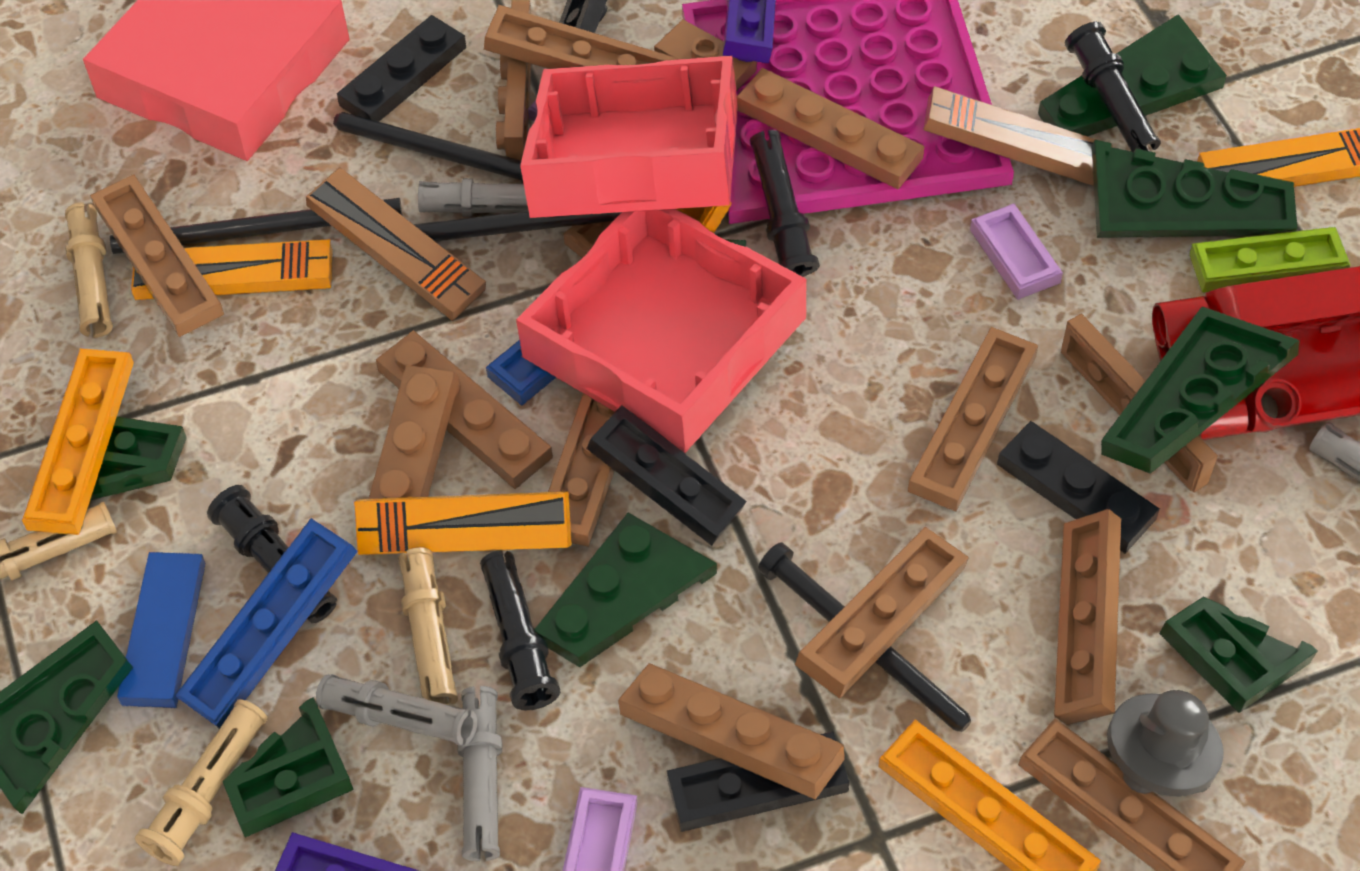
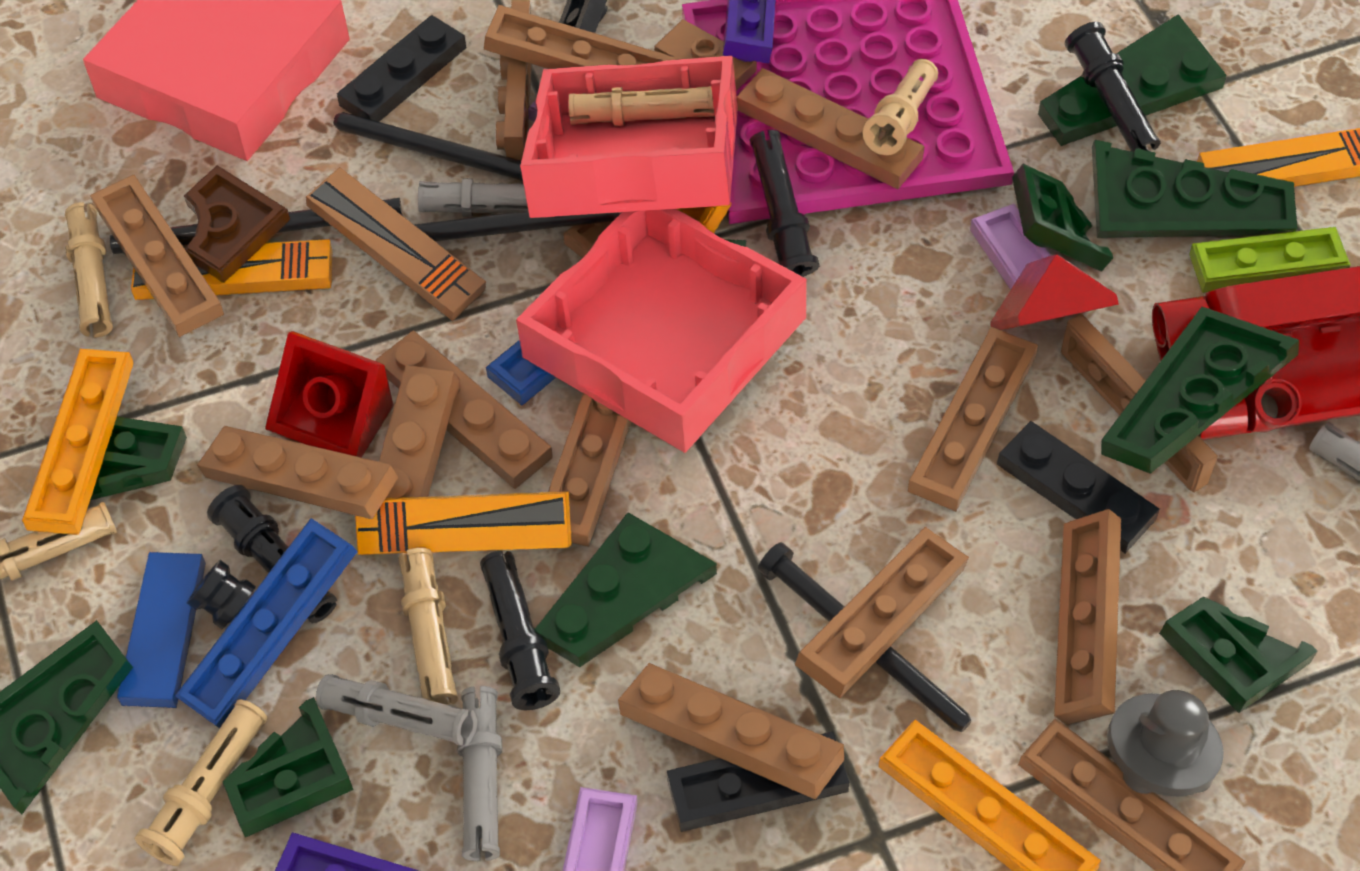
black plate [586,405,747,546] -> none
tile [923,86,1113,186] -> none
none -> reddish brown tile [184,165,291,283]
none -> black wheel [186,559,256,629]
none -> medium nougat plate [197,426,398,519]
none -> red slope [265,331,394,458]
none -> tan pin [569,86,715,126]
none -> tan pin [863,59,938,155]
none -> red slope [990,254,1119,330]
none -> dark green wing [1012,163,1113,272]

